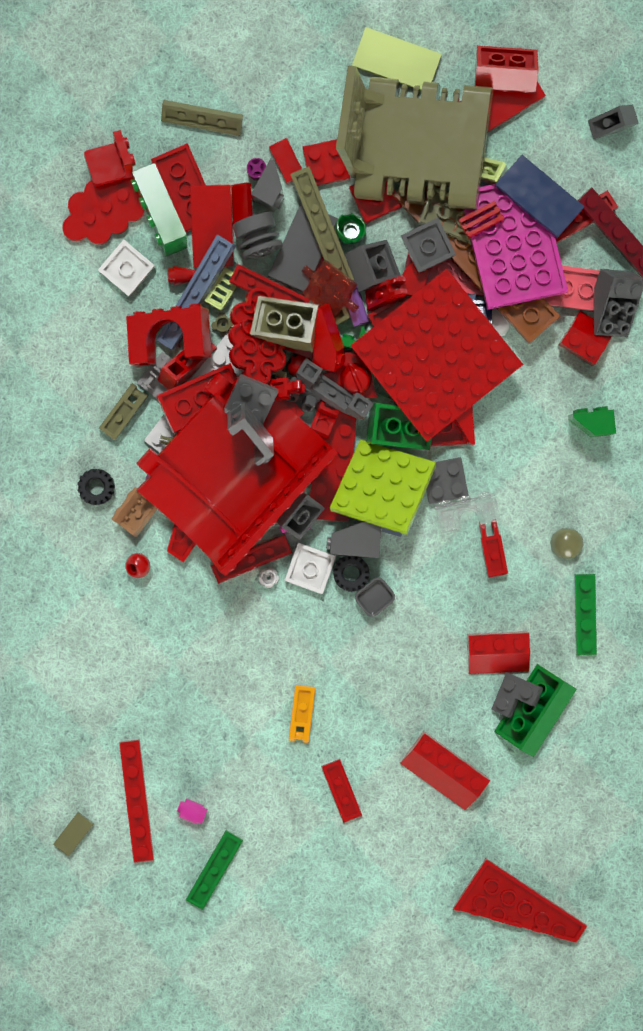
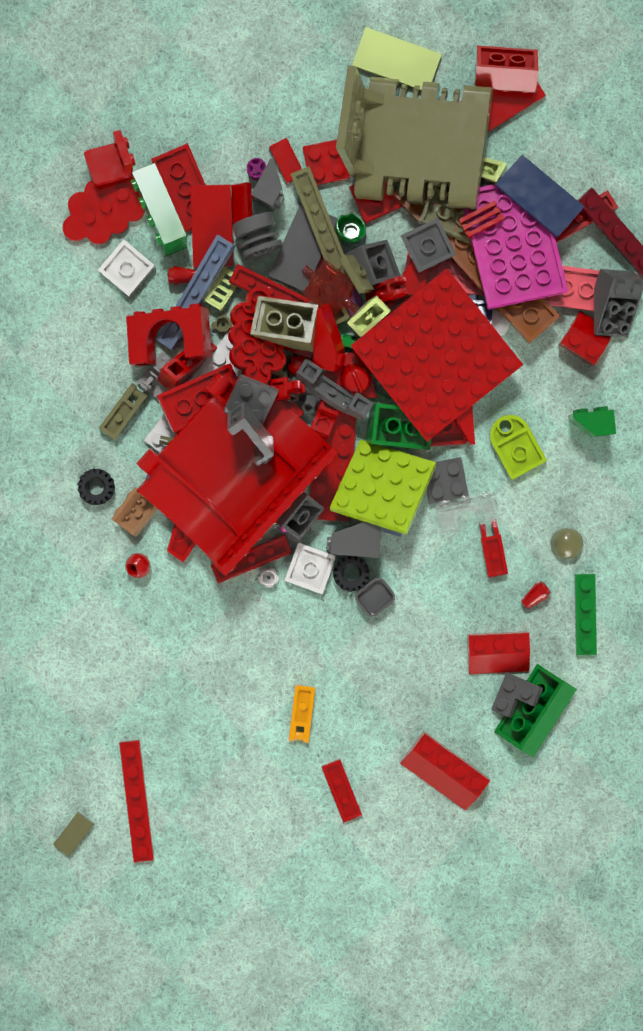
olive plate [161,100,243,136] -> none
dark pink brick [176,798,208,824] -> none
green tile [186,830,243,910] -> none
red wing [453,858,587,943] -> none
dark grey slope [588,104,639,139] -> none
none -> olive plate [339,255,374,293]
none -> yellowish green slope [347,296,391,337]
none -> lime plate [489,415,547,480]
none -> red cone [521,581,552,609]

